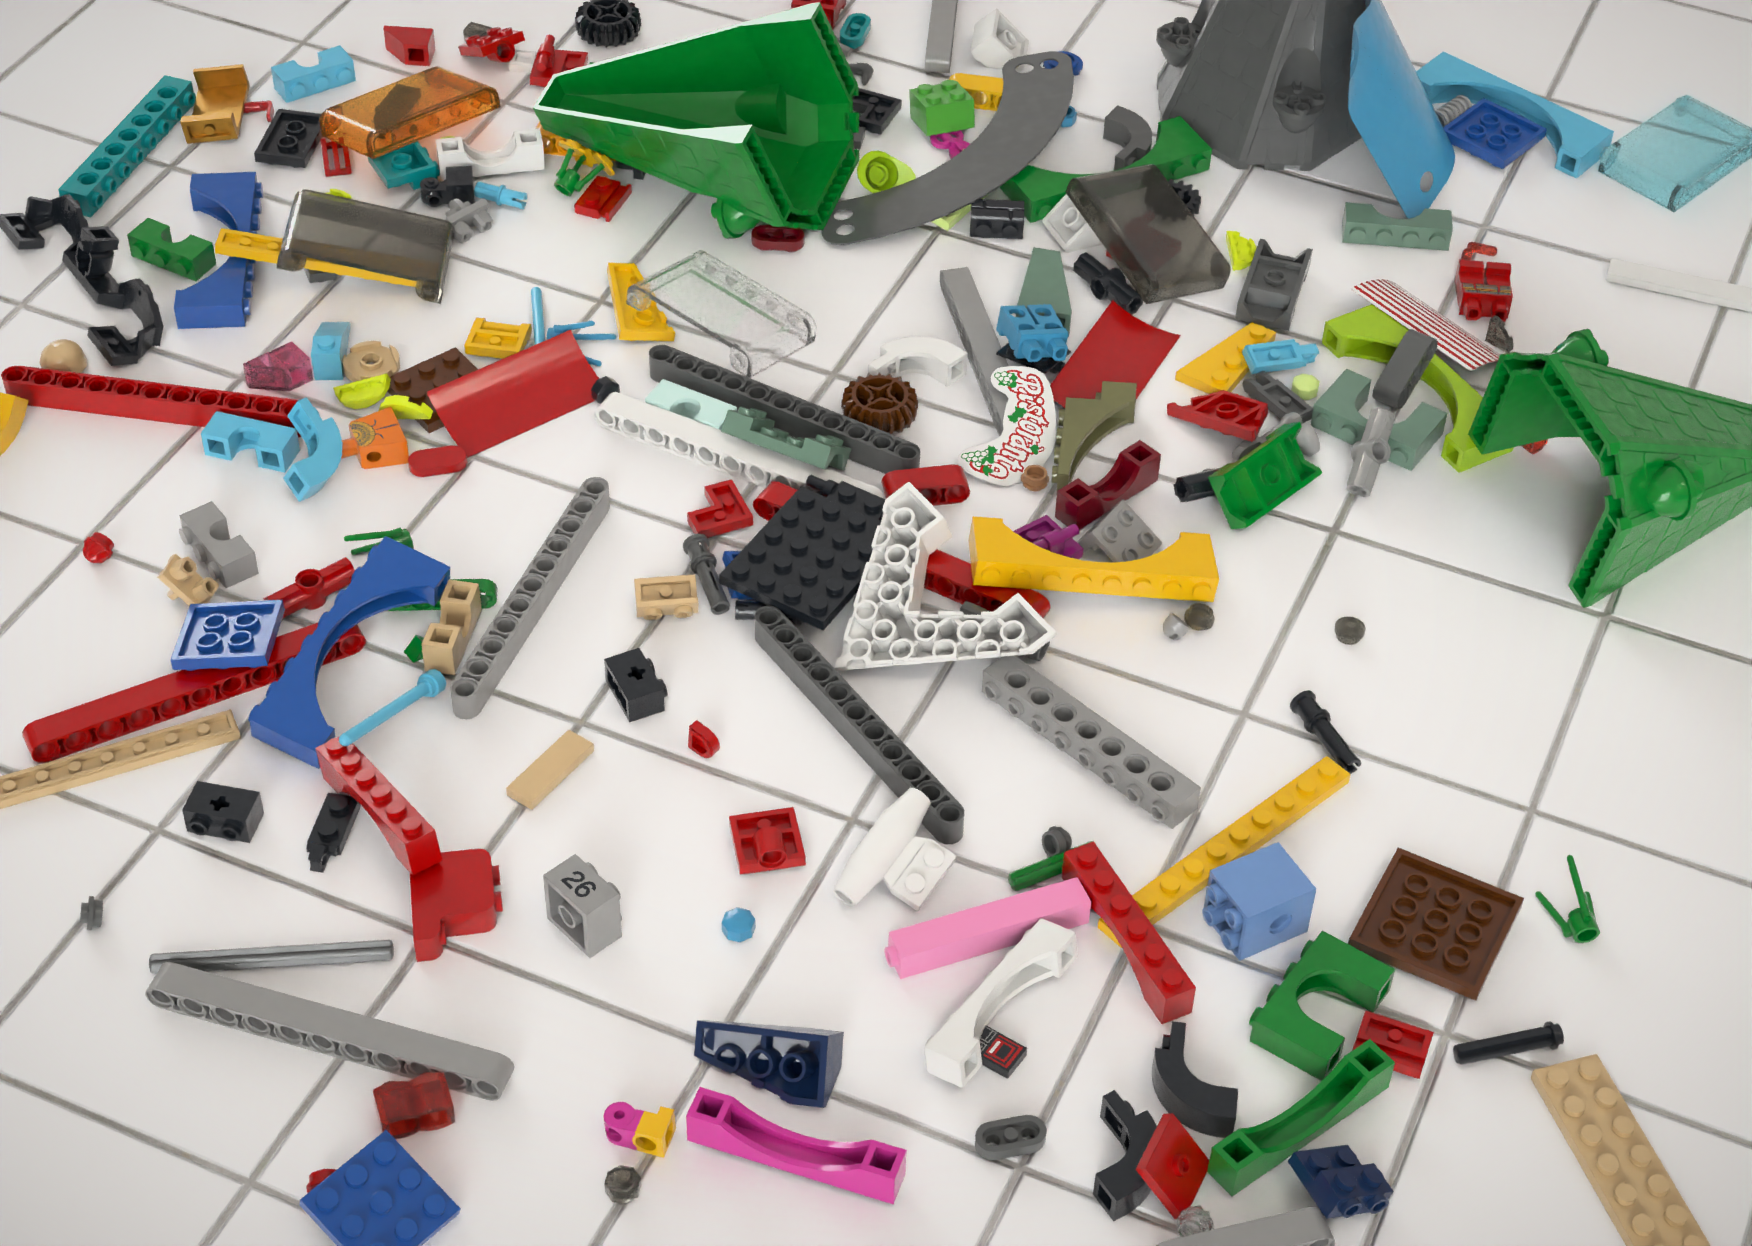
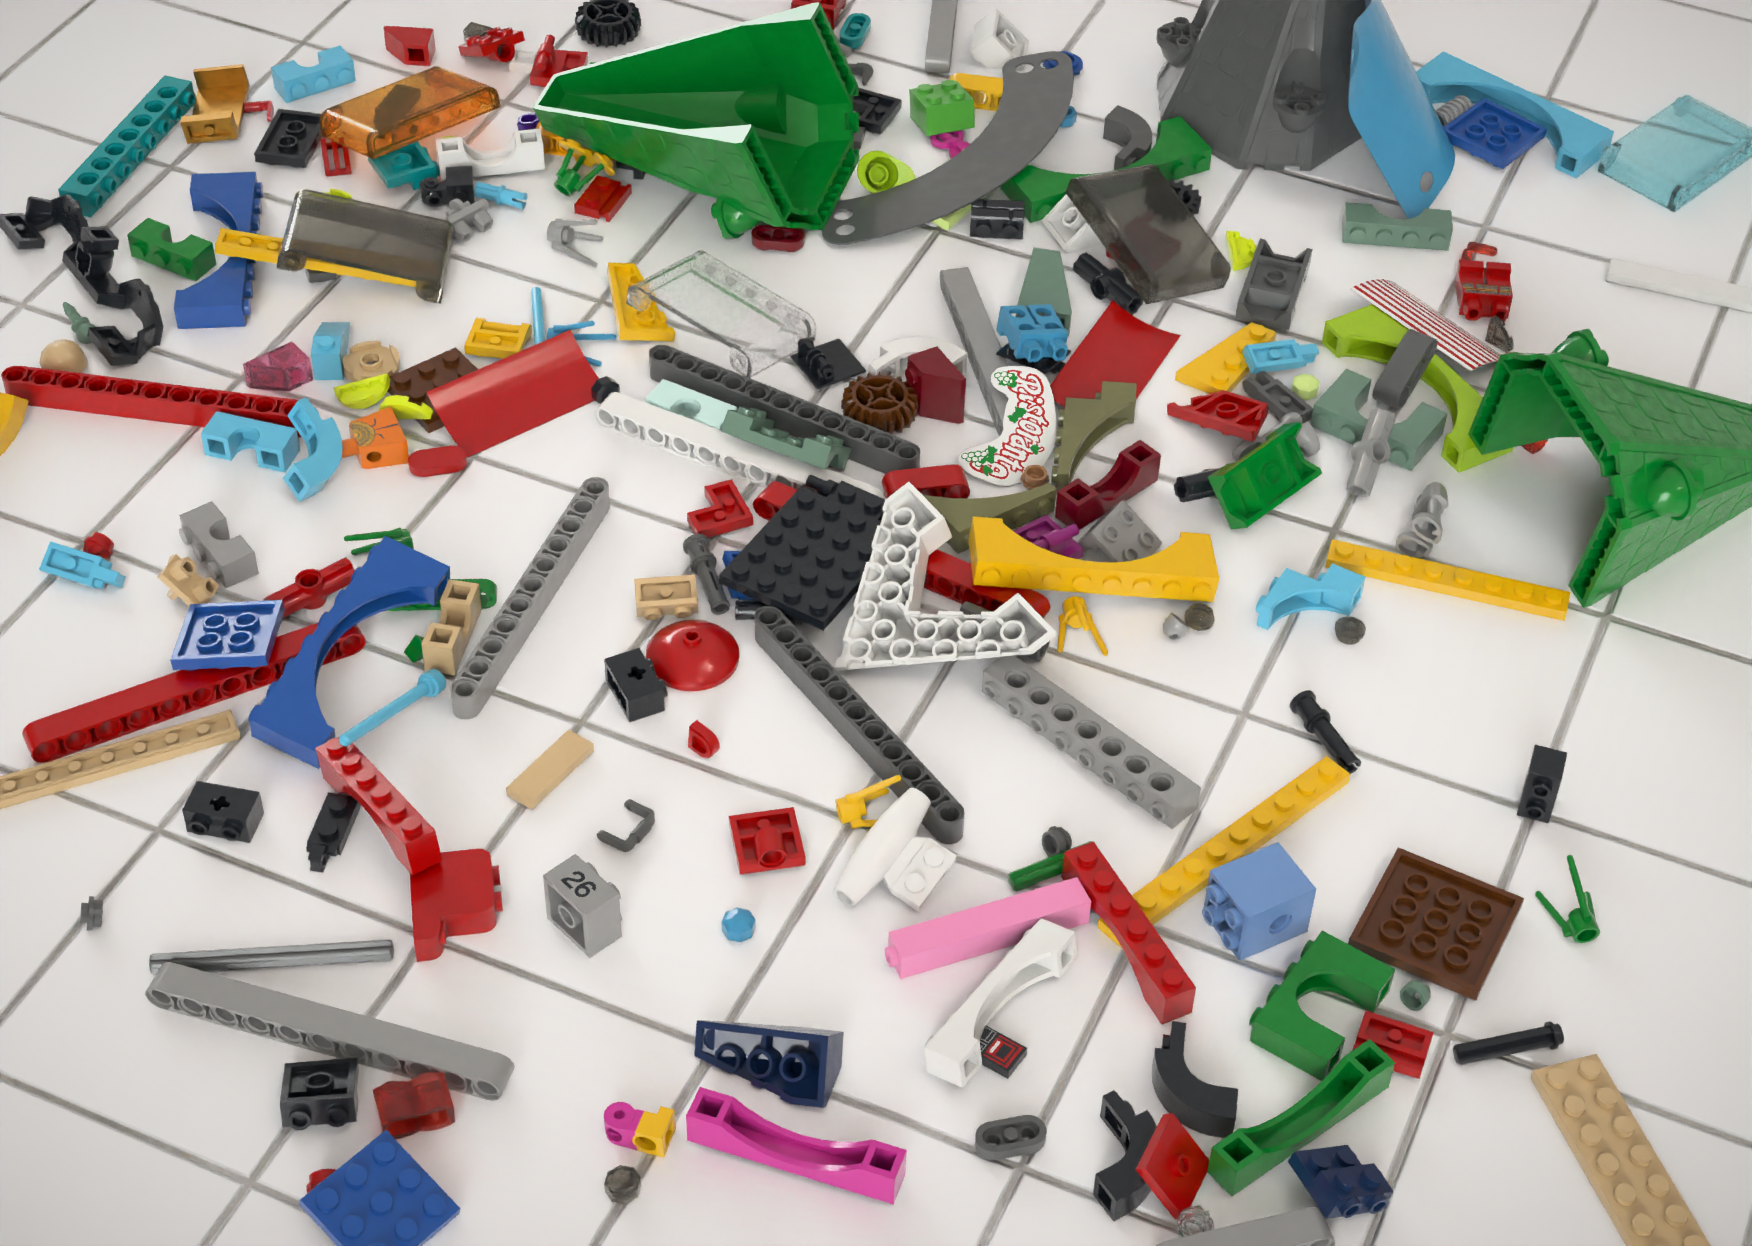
none -> medium azure hinge [39,541,126,589]
none -> sand green bar [62,302,96,344]
none -> black plate [280,1057,359,1130]
none -> dark purple tile [517,113,540,131]
none -> light grey plant [547,218,603,267]
none -> dark grey piece [597,799,655,852]
none -> red dish [646,620,739,691]
none -> black hinge [790,338,866,389]
none -> yellow plant [835,775,901,829]
none -> dark red slope [905,346,966,424]
none -> olive arch [922,483,1056,554]
none -> yellow plant [1057,596,1108,656]
none -> medium azure arch [1256,563,1366,630]
none -> yellow plate [1325,539,1571,621]
none -> light grey piece [1396,482,1448,558]
none -> sand green hinge [1400,980,1431,1011]
none -> black brick [1517,745,1567,823]

